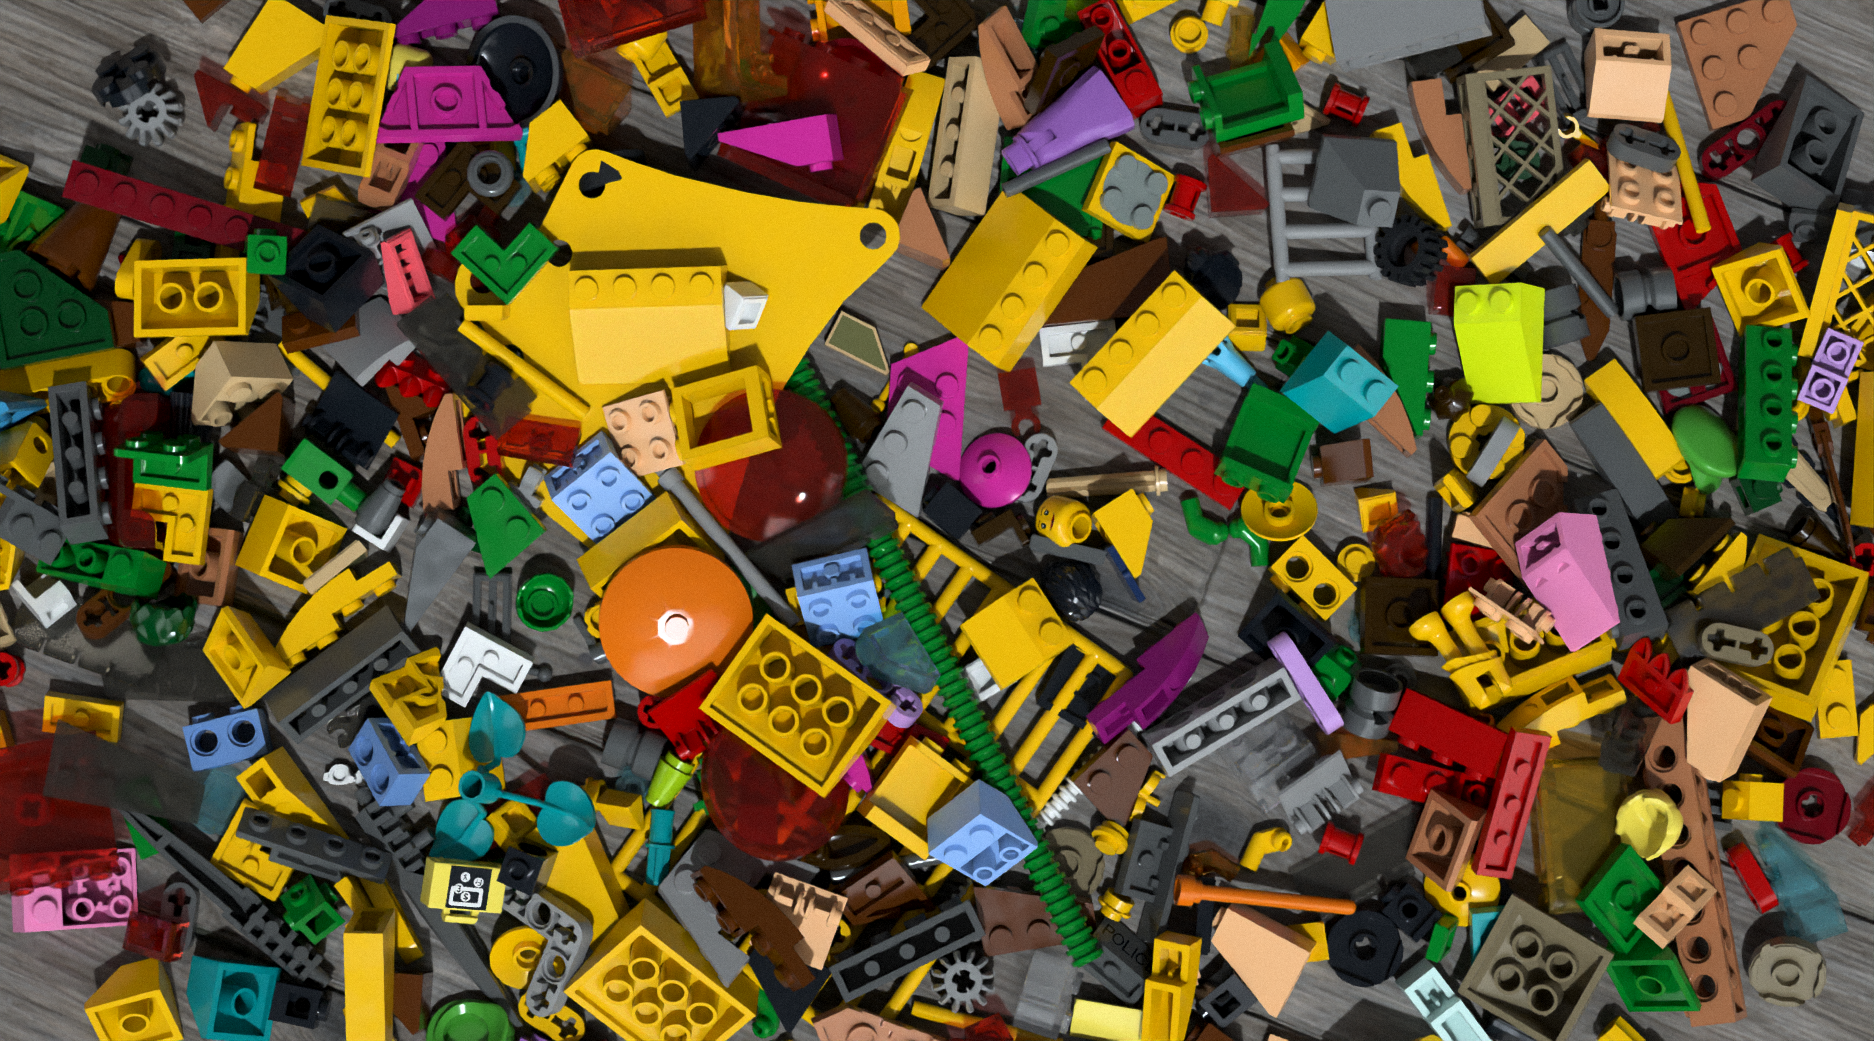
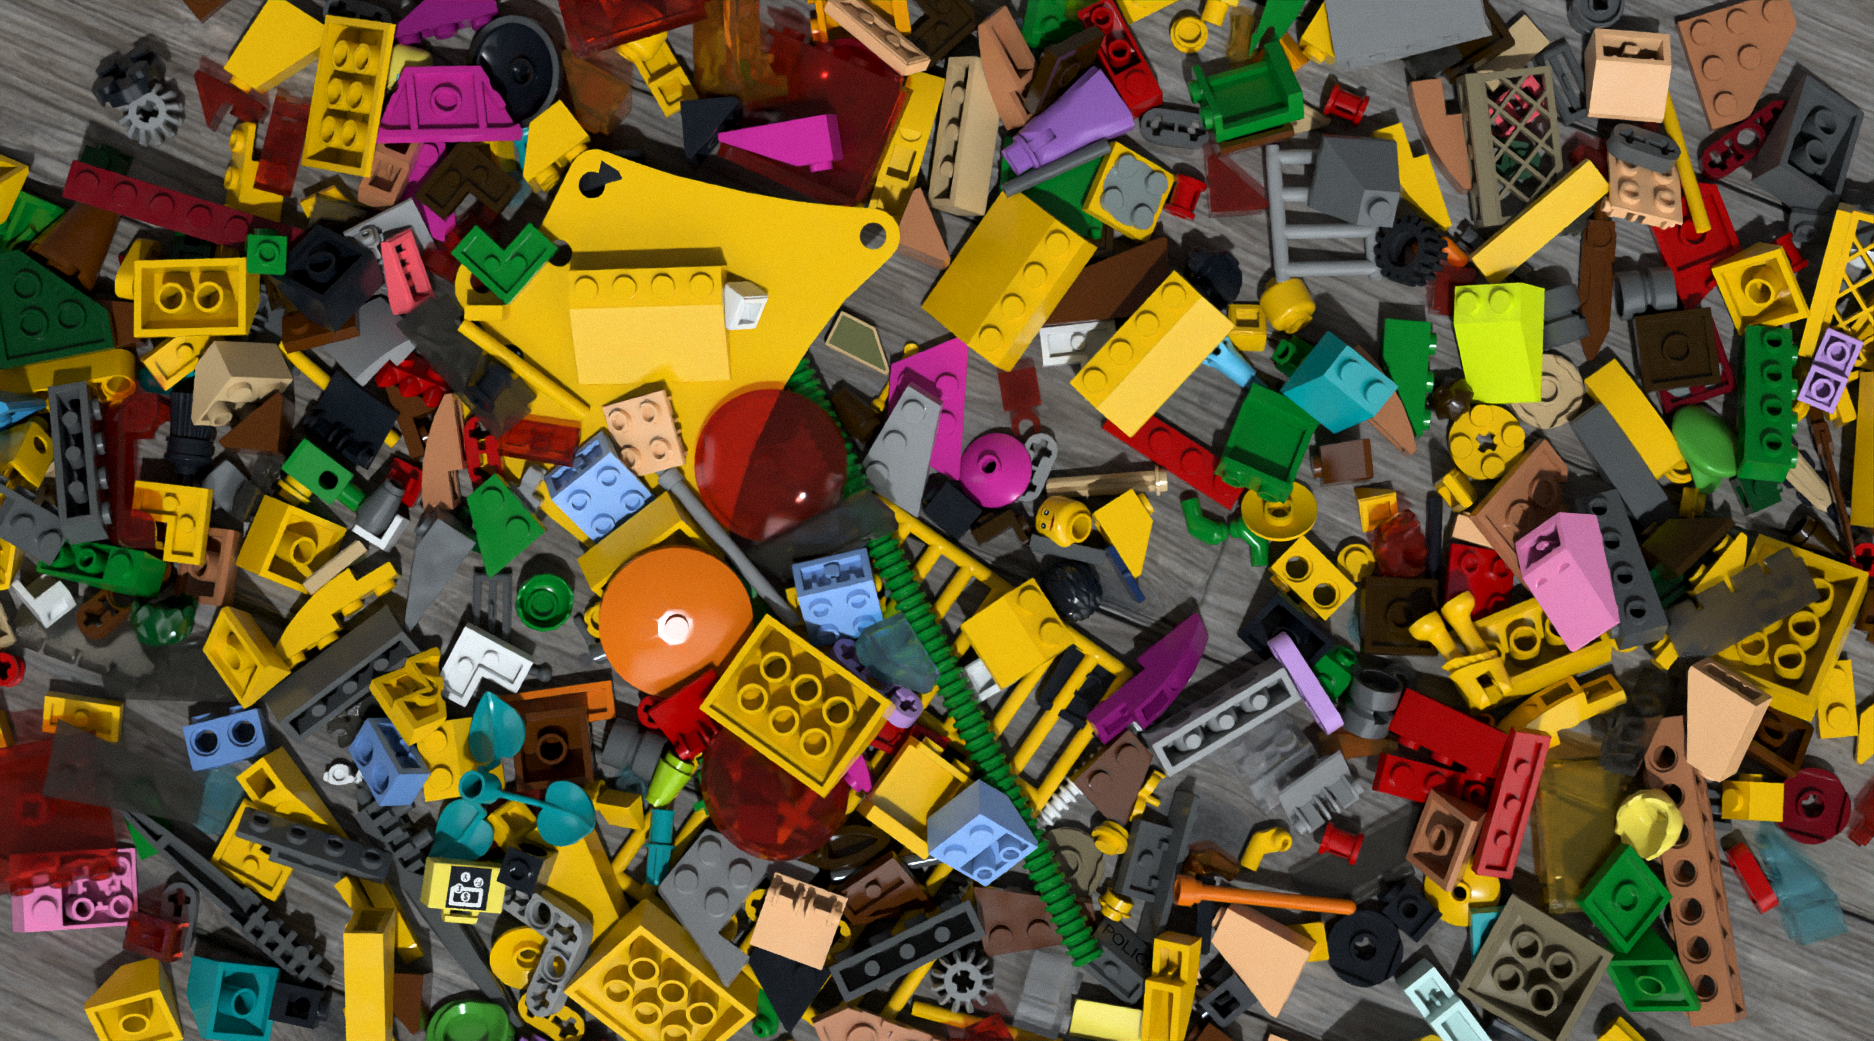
green bracket [114,430,213,491] -> none
green brick [279,874,345,945] -> none
dark grey piece [467,150,514,197] -> none
yellow window [669,365,782,471] -> none
reddish brown slope [690,865,815,992] -> none
green tile [1425,913,1459,963] -> none
light grey beam [1465,416,1520,487] -> none
light nougat hinge [1468,578,1556,645] -> none
dark grey bar [1538,226,1619,318] -> none
yellow hand [1559,113,1599,152] -> none
red plate [1617,637,1694,724] -> none
light nougat slope [1633,865,1718,949] -> none
dark tan beam [1697,623,1774,667] -> none
dark tan tile [1749,936,1826,1007] -> none
none -> reddish brown slope [513,706,594,792]

